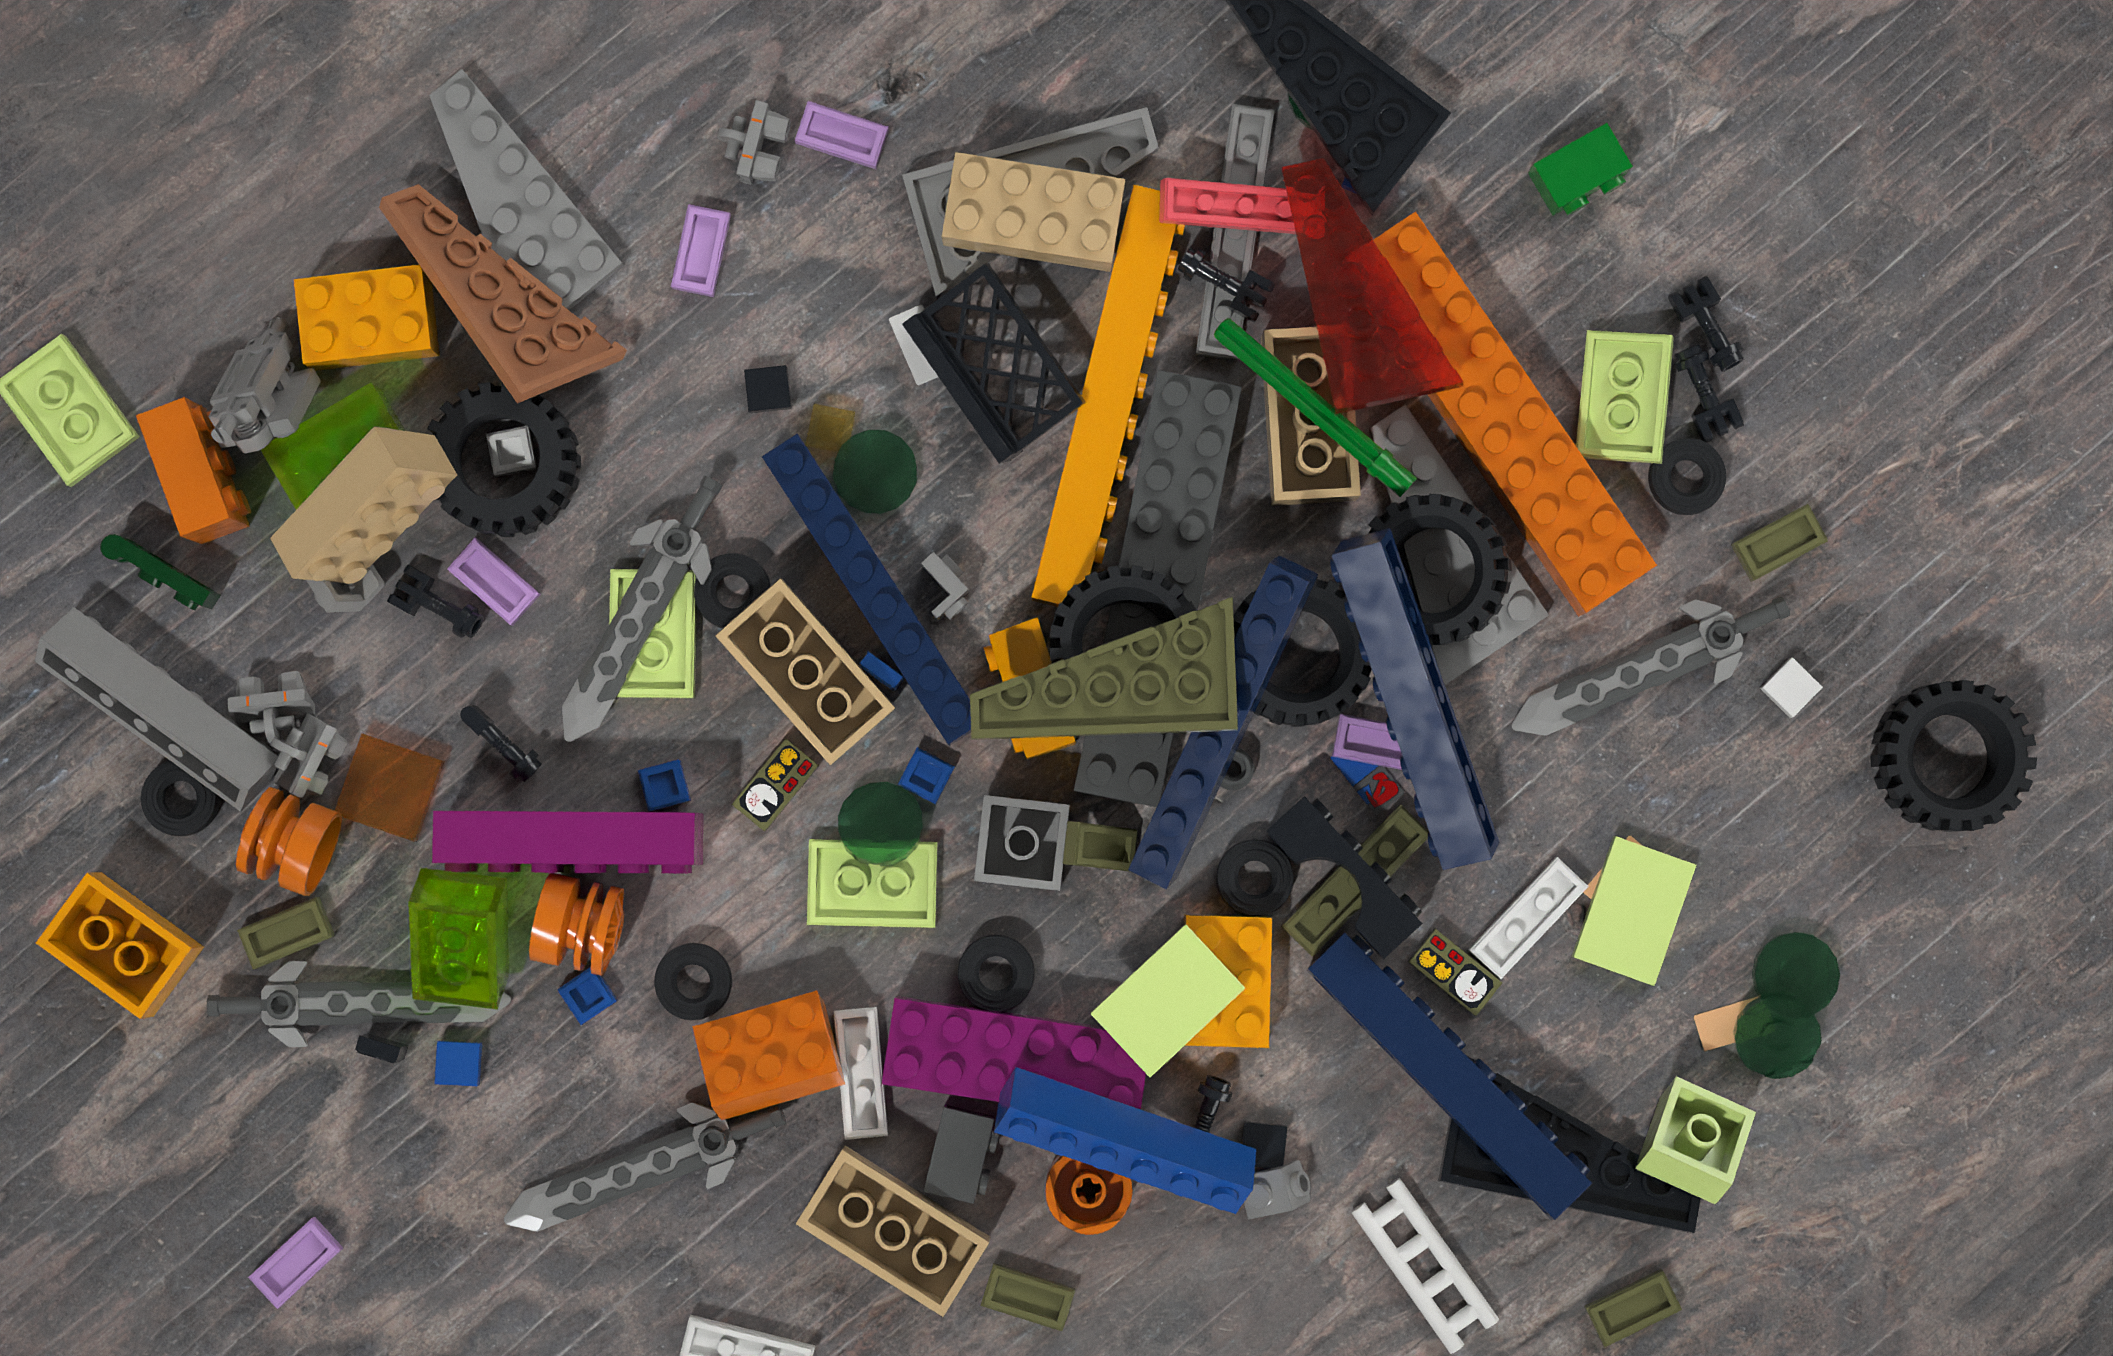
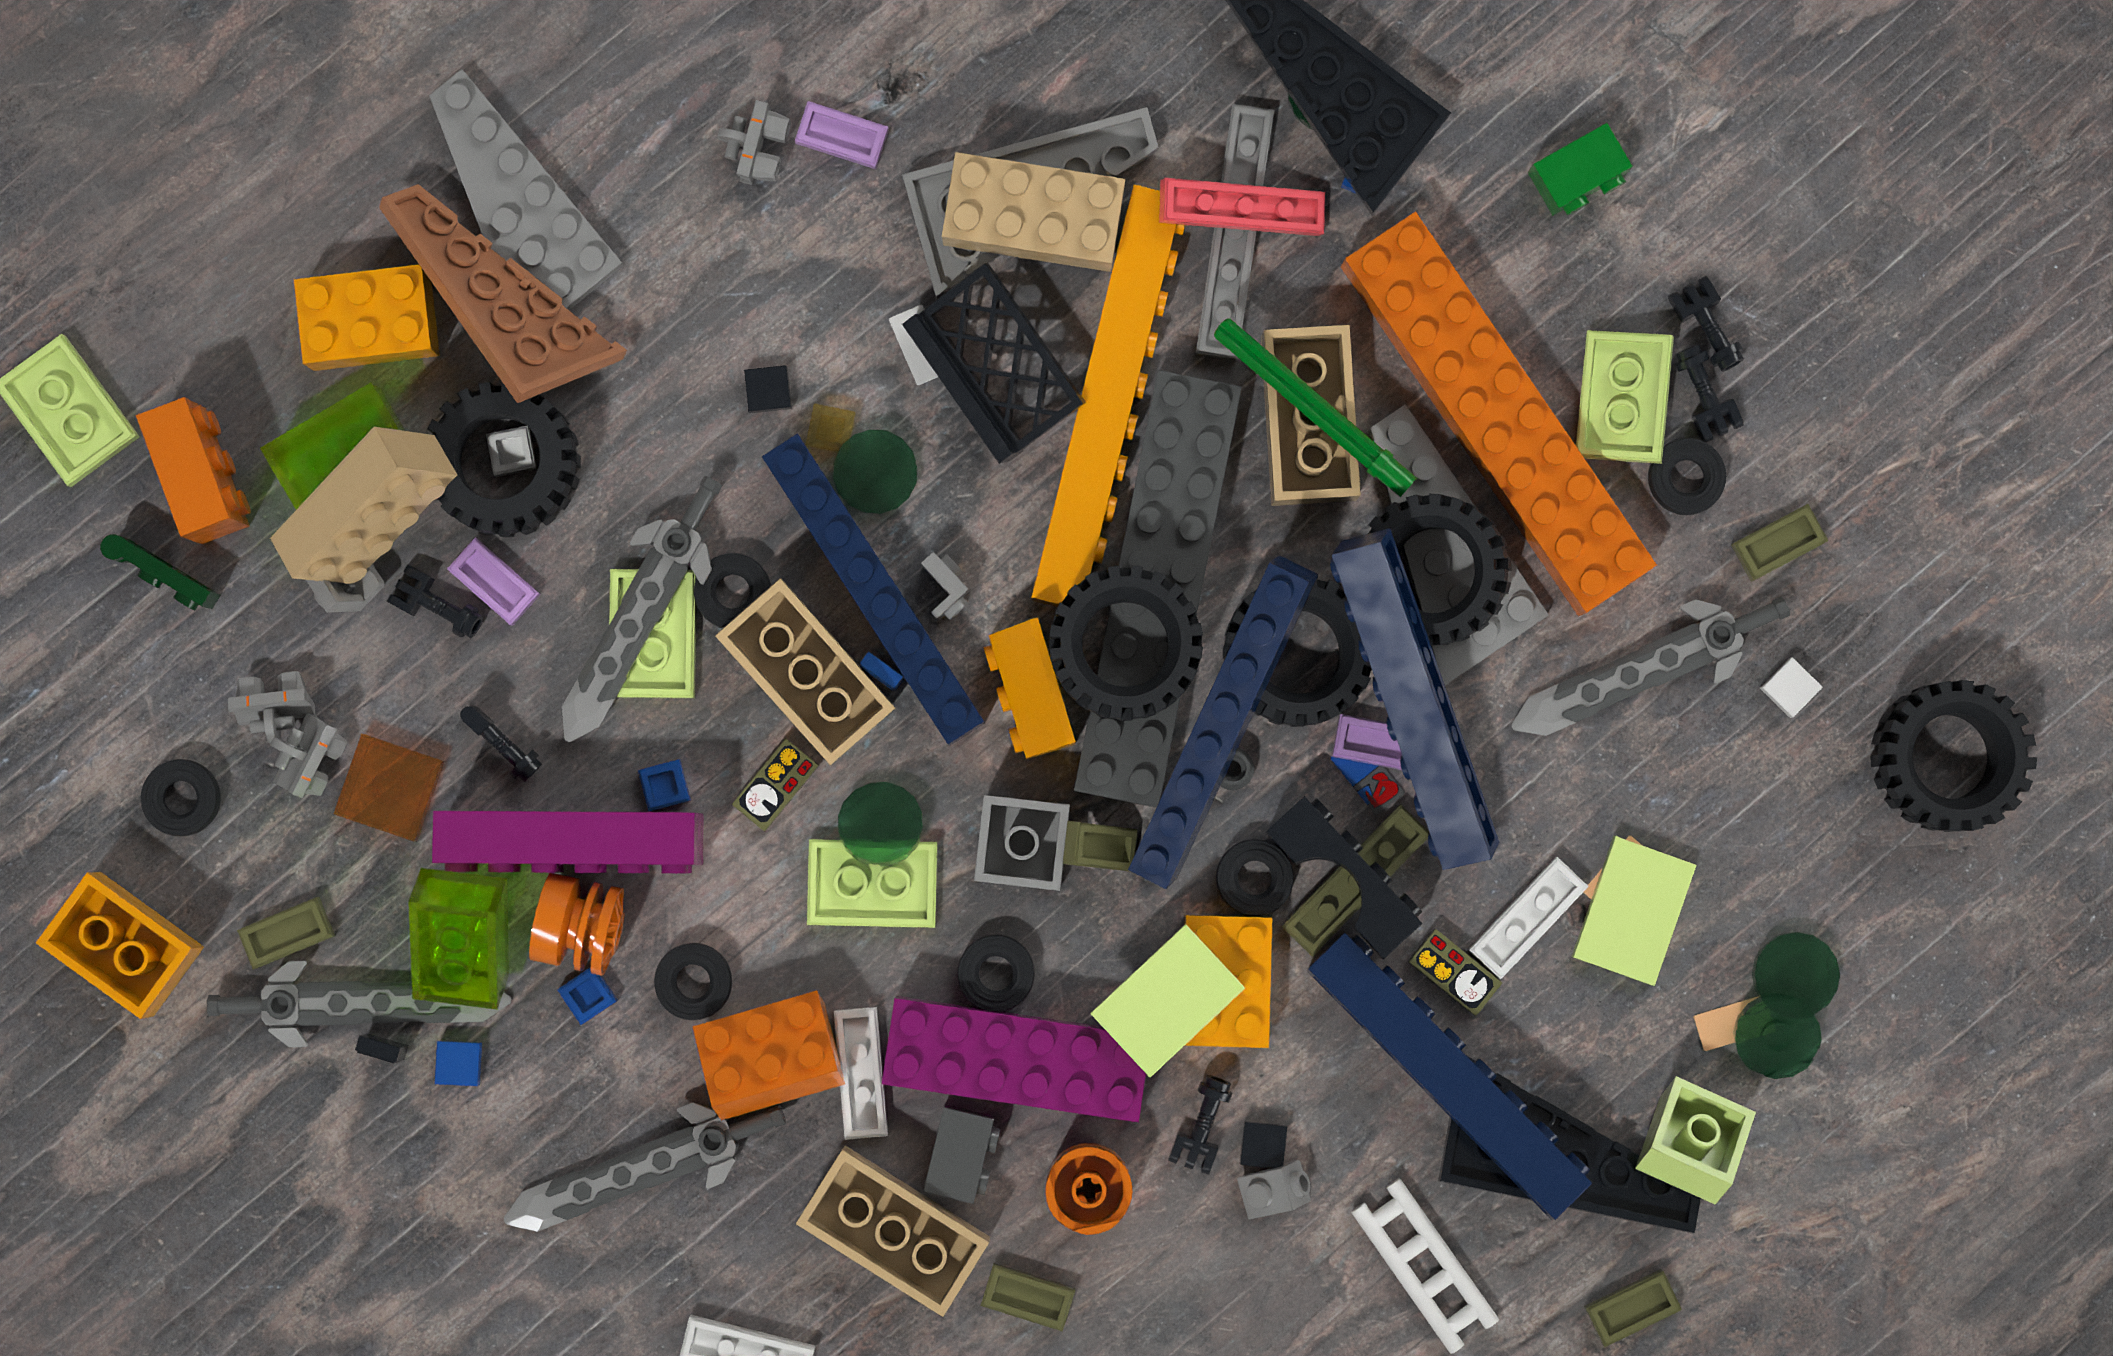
light grey brick [35,607,278,812] -> none
light grey piece [208,317,321,453] -> none
orange wheel [236,787,342,896] -> none
lavender tile [248,1217,343,1309] -> none
lavender tile [671,204,731,297] -> none
blue tile [898,747,955,805] -> none
olive wing [970,597,1238,740] -> none
blue brick [994,1067,1256,1214] -> none
black hinge [1177,248,1275,322] -> none
clear red wing [1281,158,1464,414] -> none

